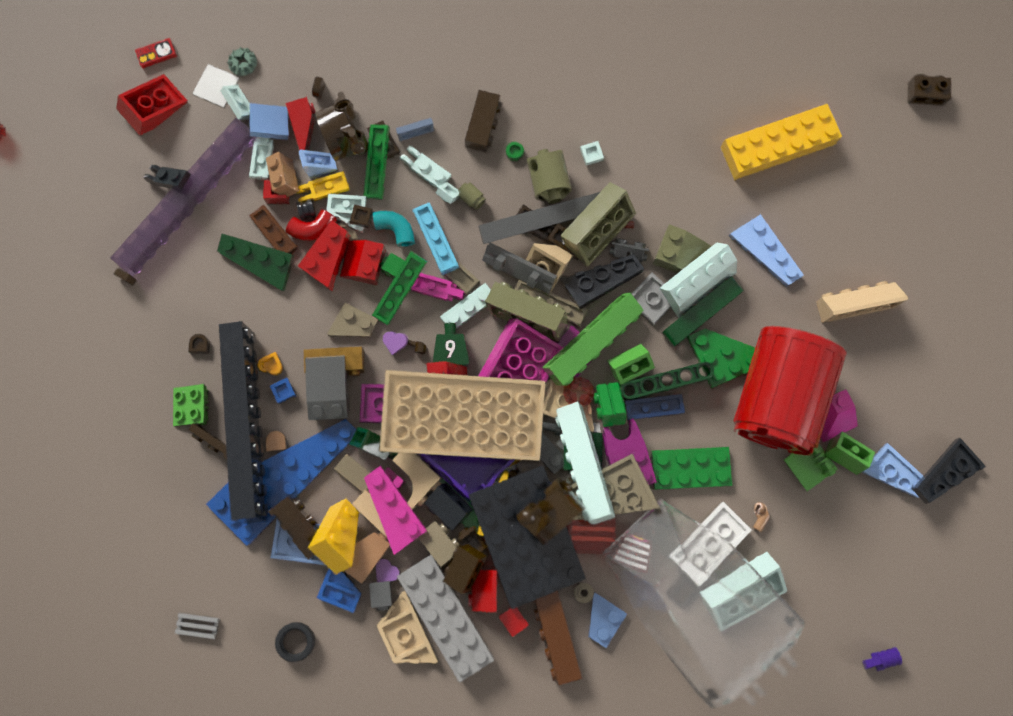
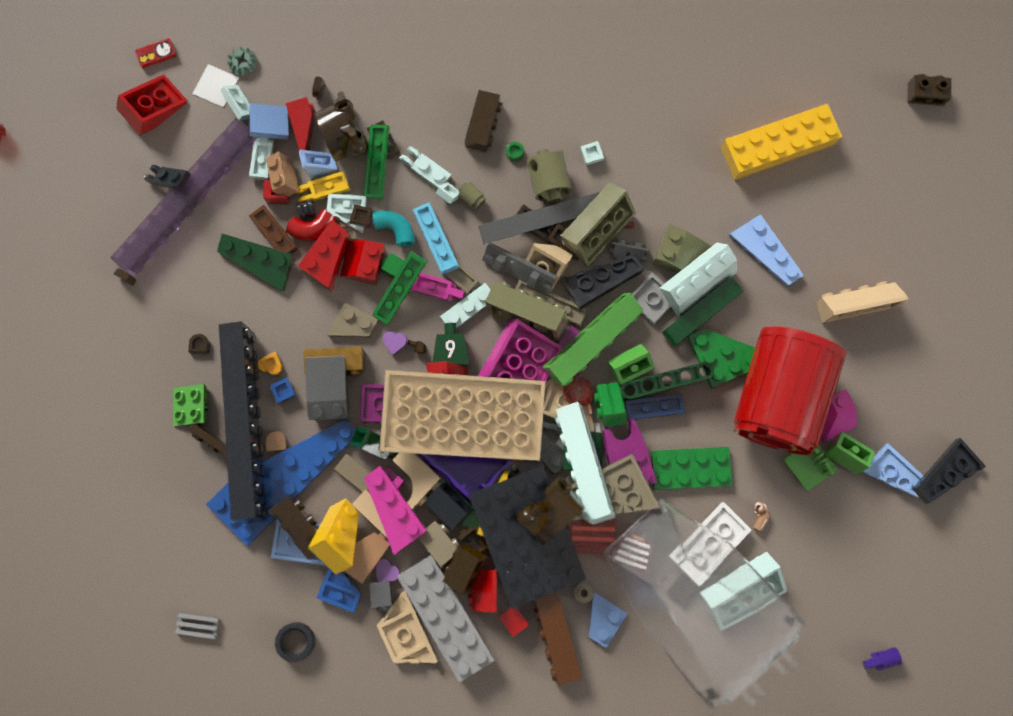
sand blue tile [396,118,434,141] -> none

